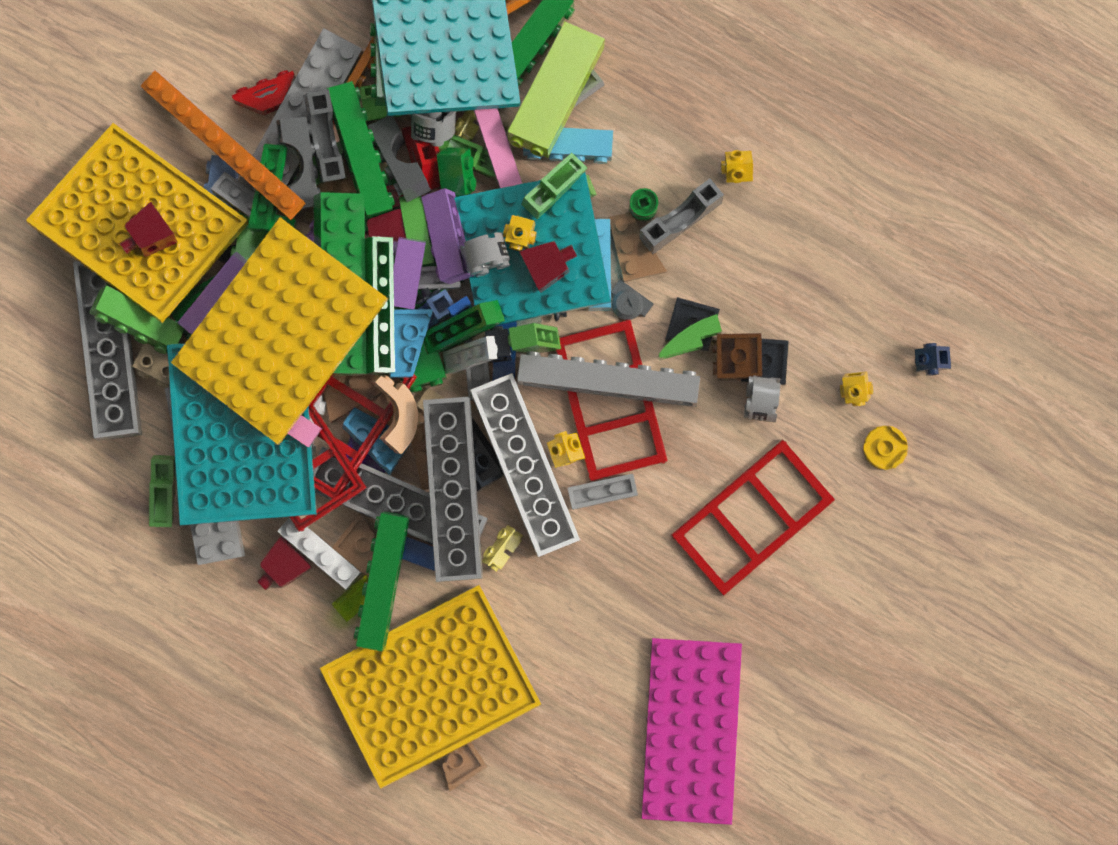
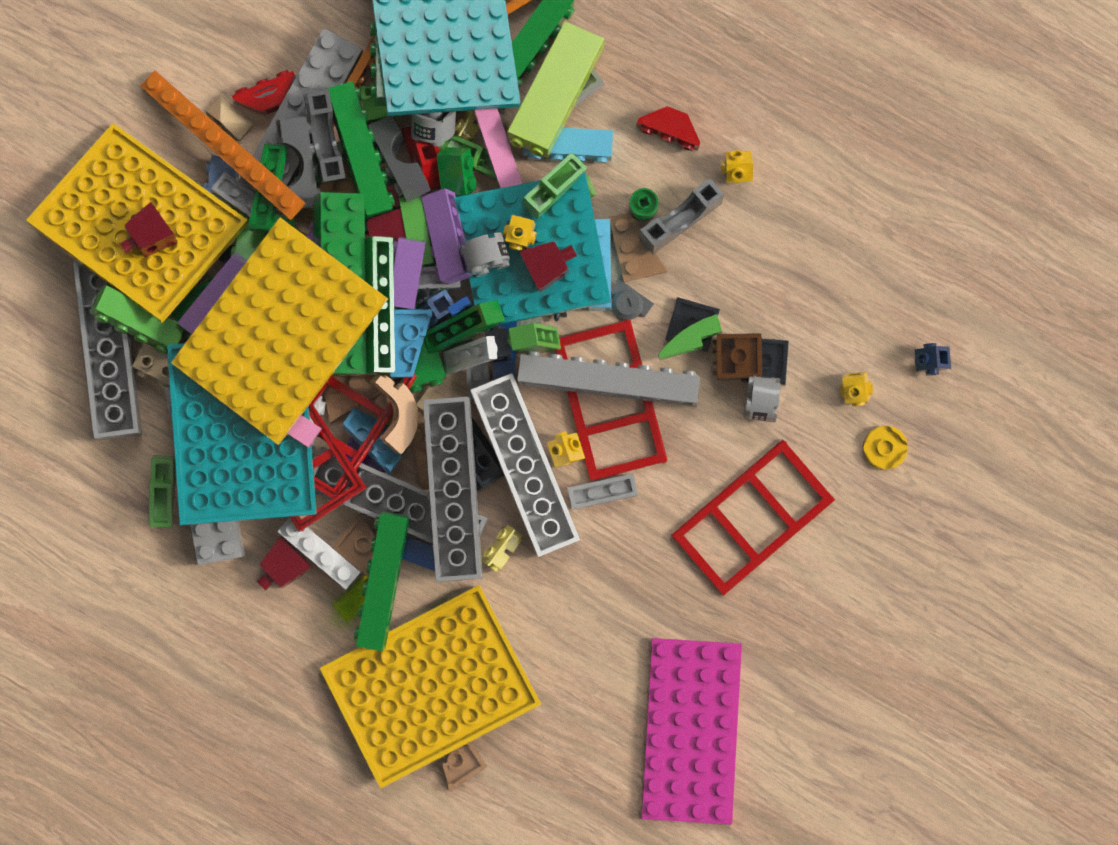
none -> tan slope [206,96,254,141]
none -> red slope [636,106,700,151]

